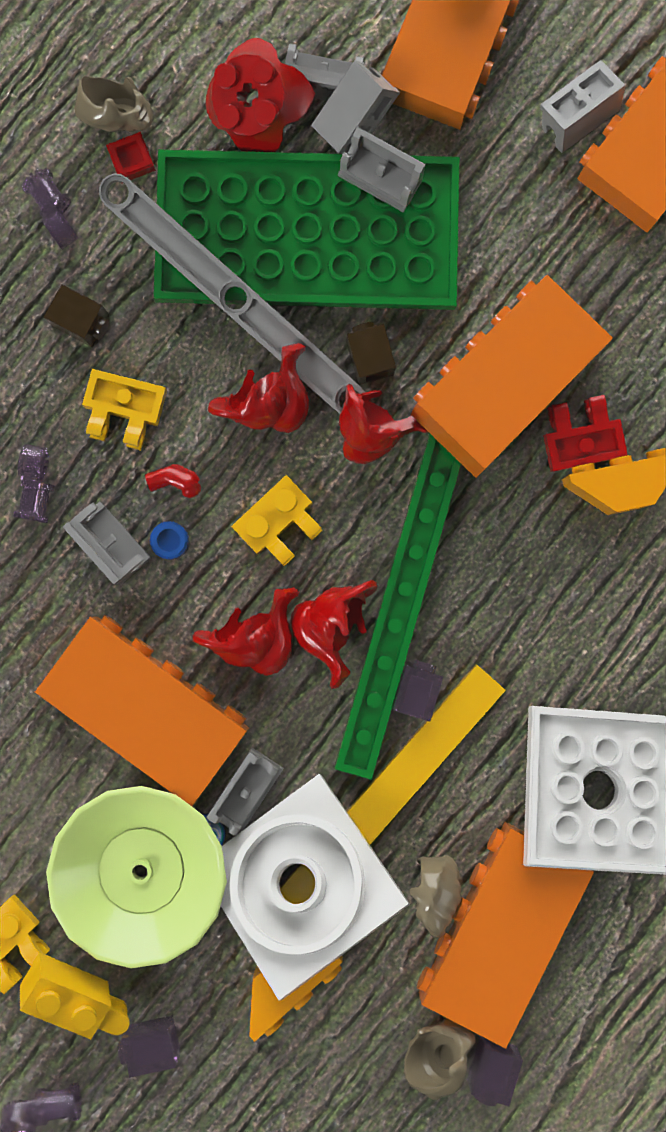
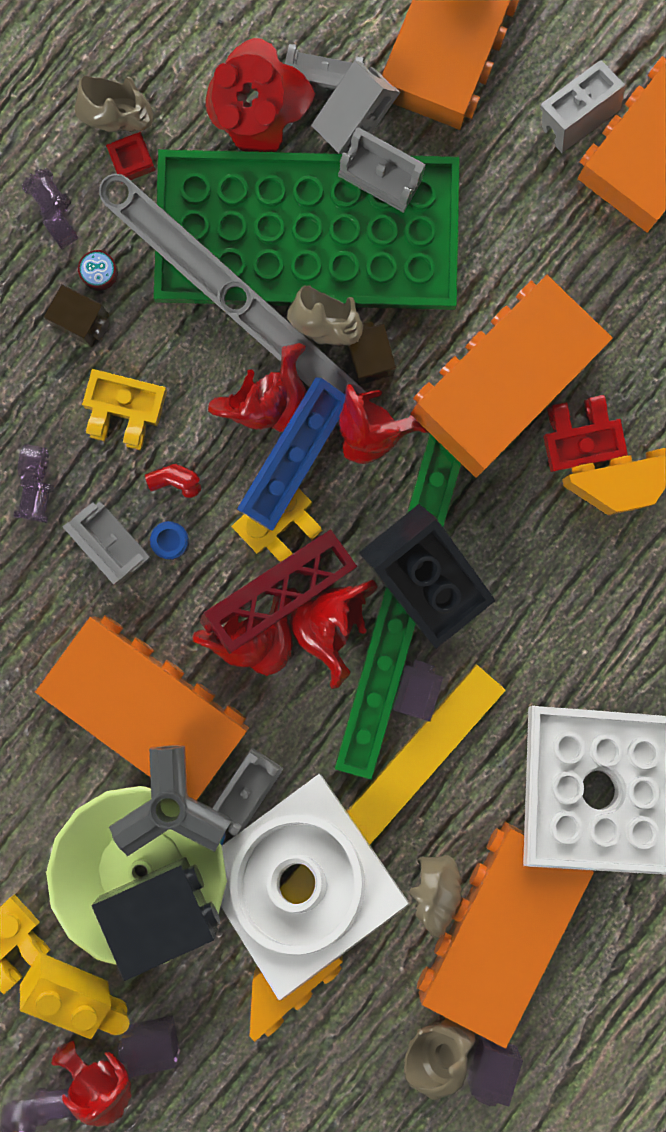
none -> red piece [51,1041,132,1127]
none -> tile [78,250,118,291]
none -> black brick [91,857,220,981]
none -> dark grey piece [109,745,232,856]
none -> dark red fence [200,529,358,654]
none -> blue plate [237,377,345,531]
none -> dark tan hair [287,285,363,346]
none -> black slope [359,504,496,649]

